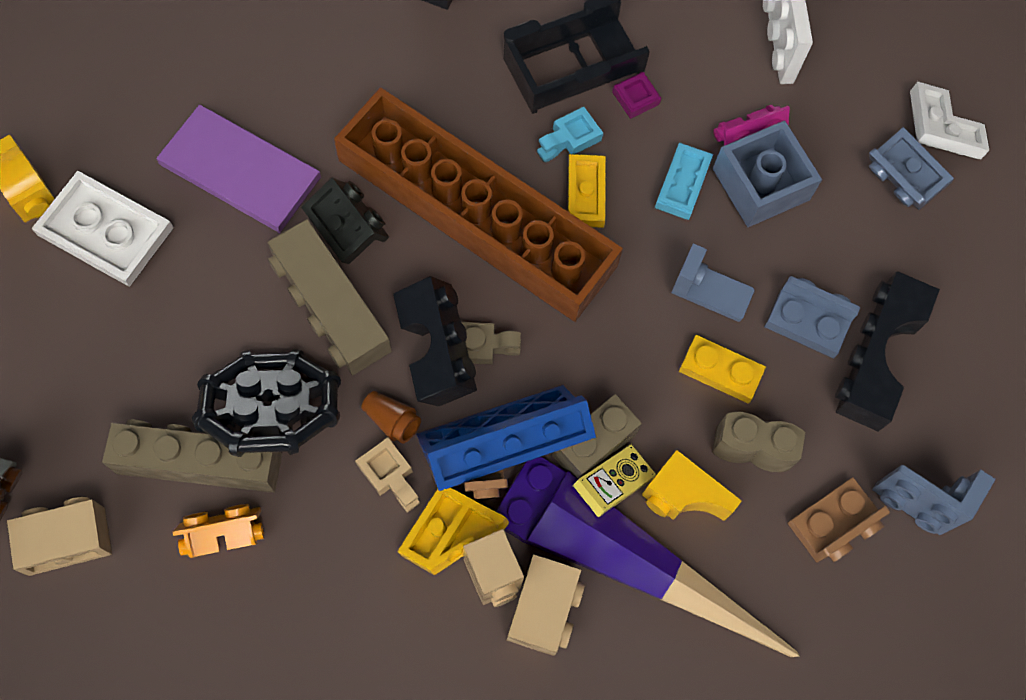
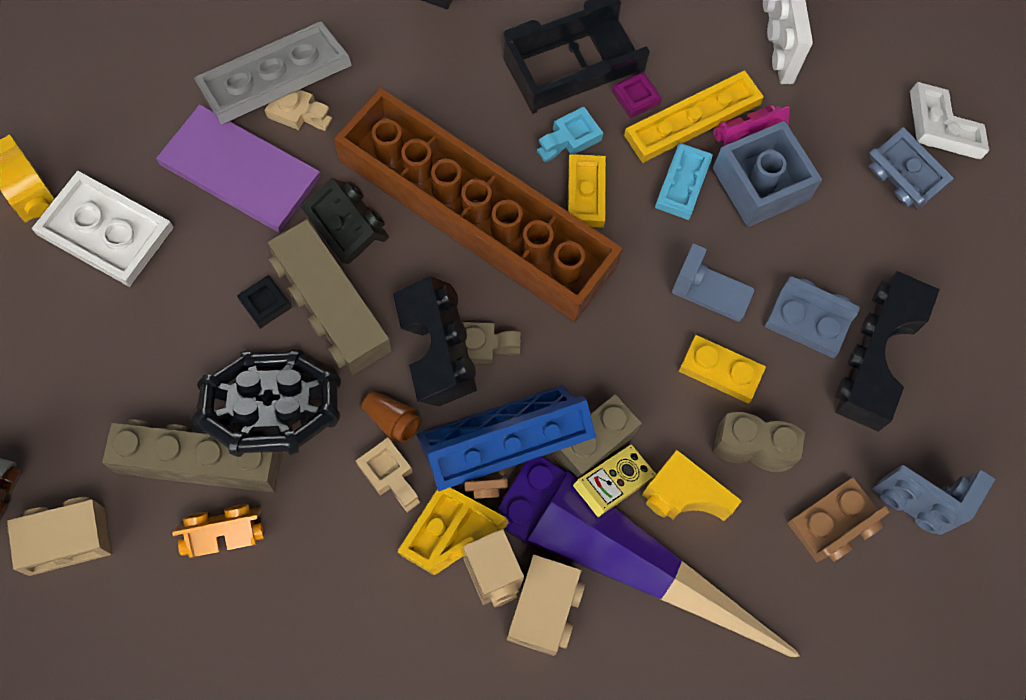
none -> light grey tile [194,21,352,125]
none -> black tile [237,275,291,329]
none -> tan plate [265,89,333,131]
none -> yellow plate [624,70,764,163]

